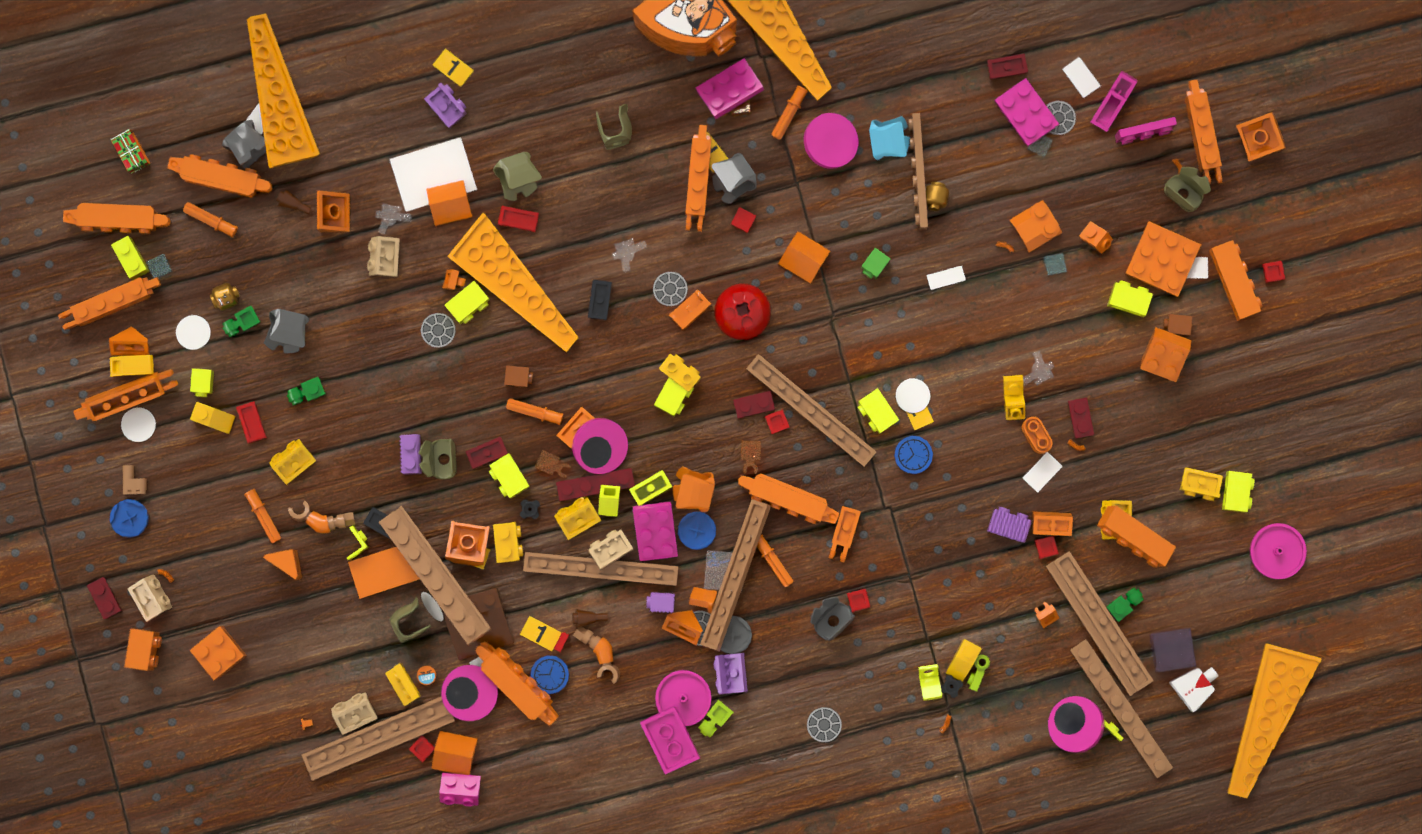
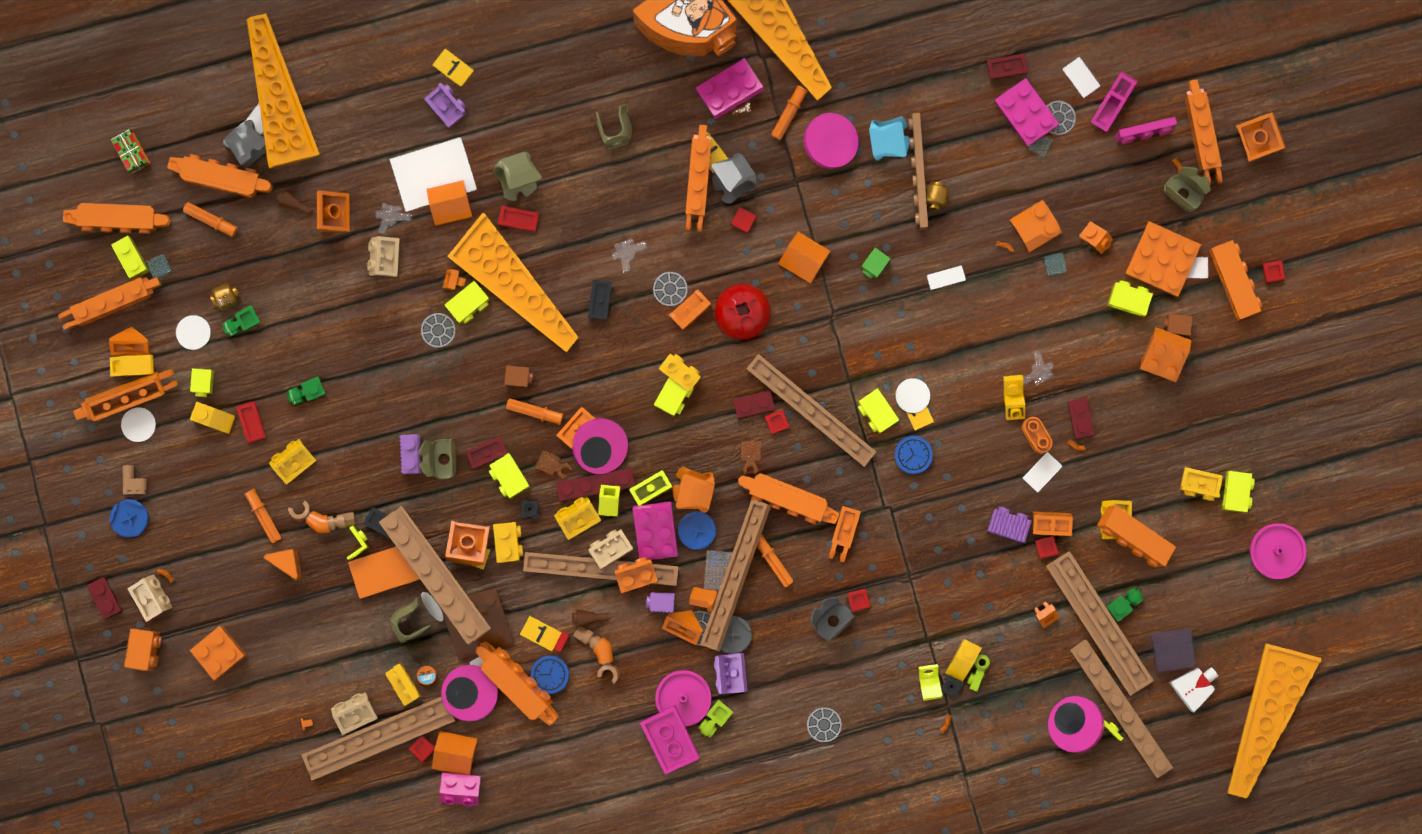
dark grey piece [264,309,310,353] -> none
none -> orange bracket [614,557,658,593]

